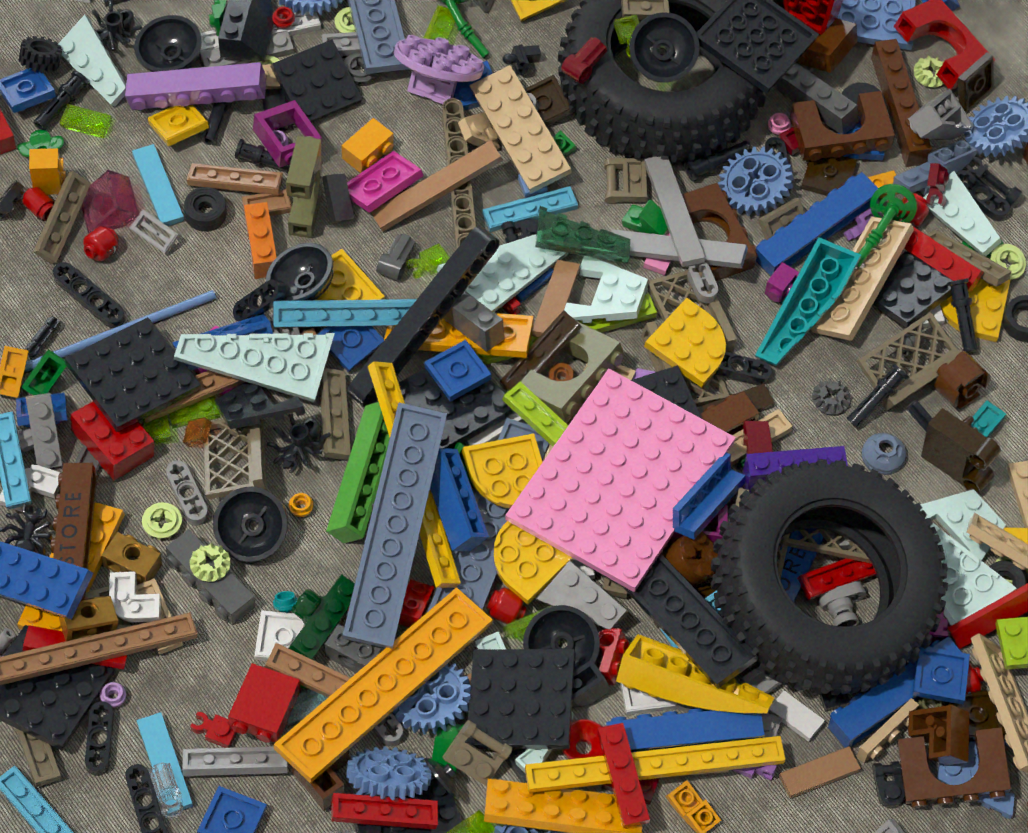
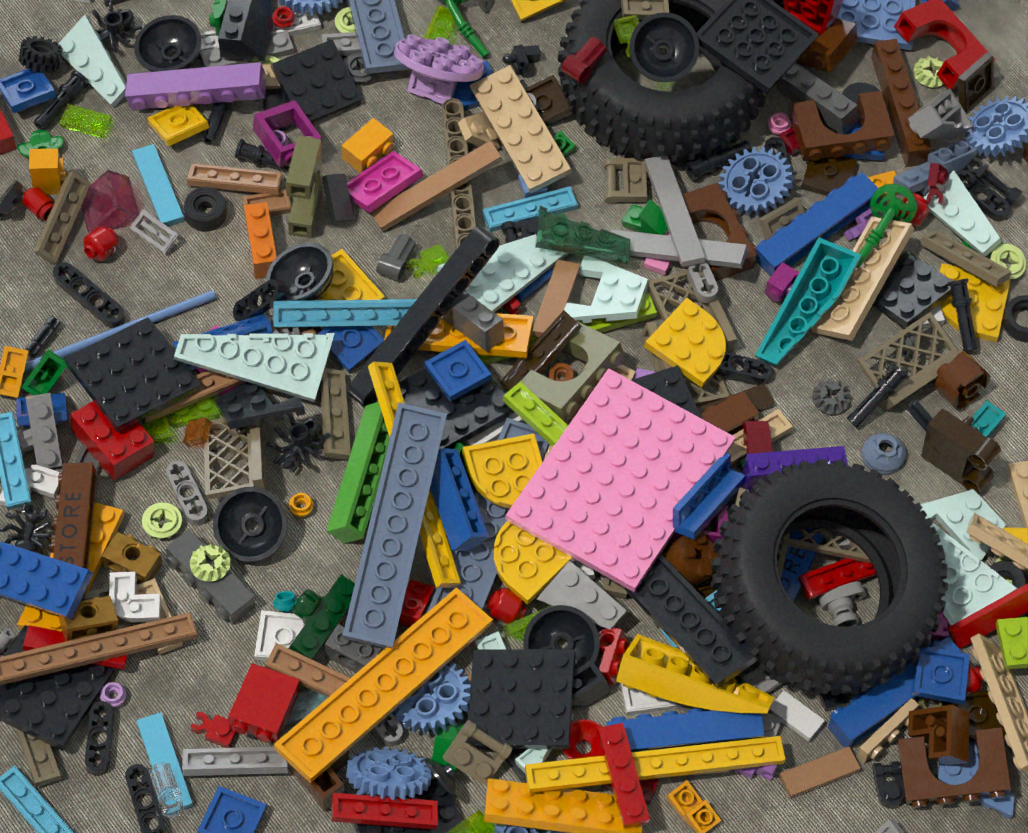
red plate [904,226,984,292] -> none

